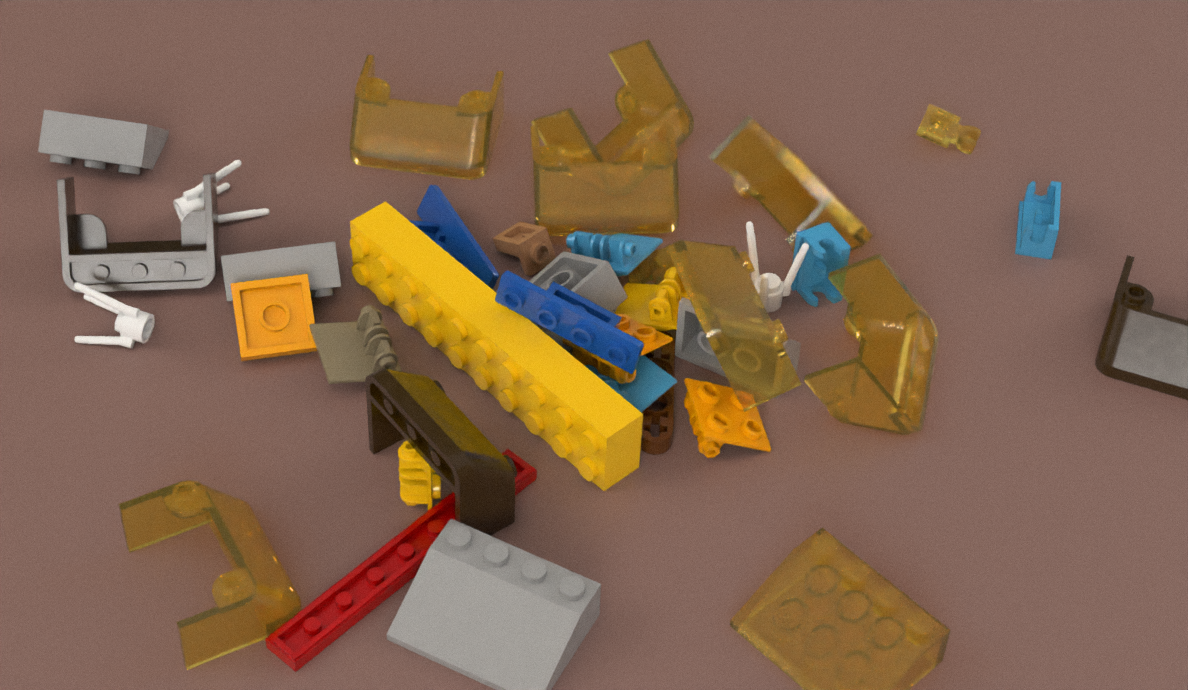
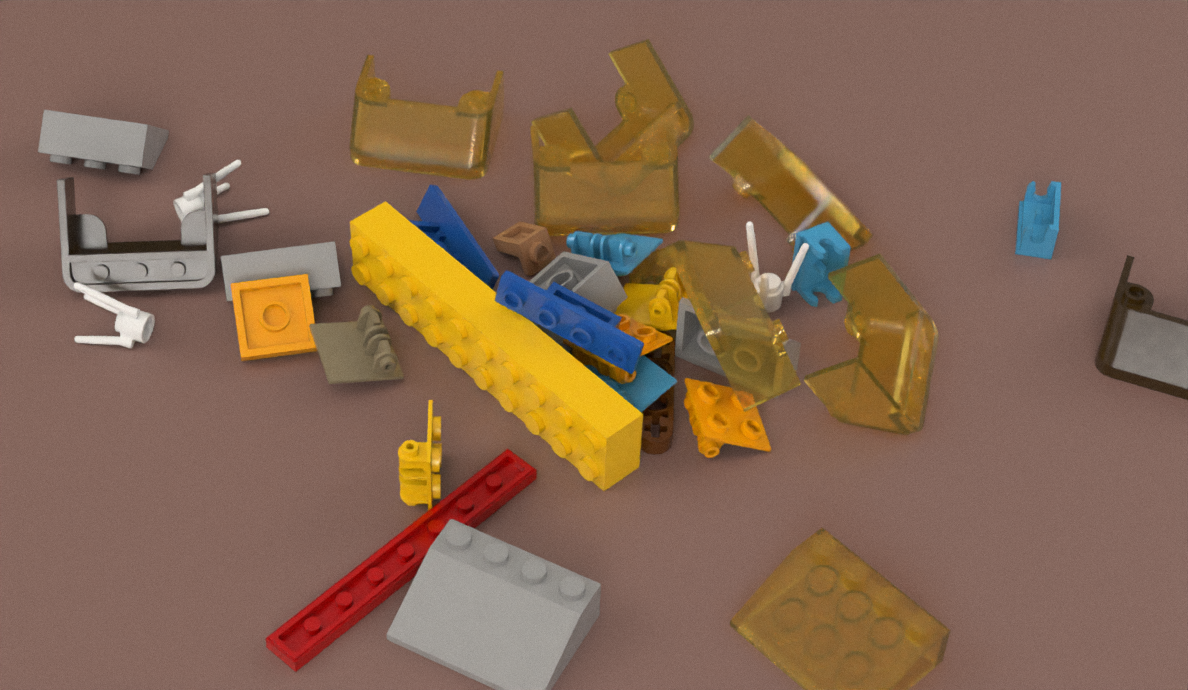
clear yellow windscreen [118,480,302,670] -> none
dark brown windscreen [365,368,517,536] -> none
clear yellow plate [916,104,982,154] -> none

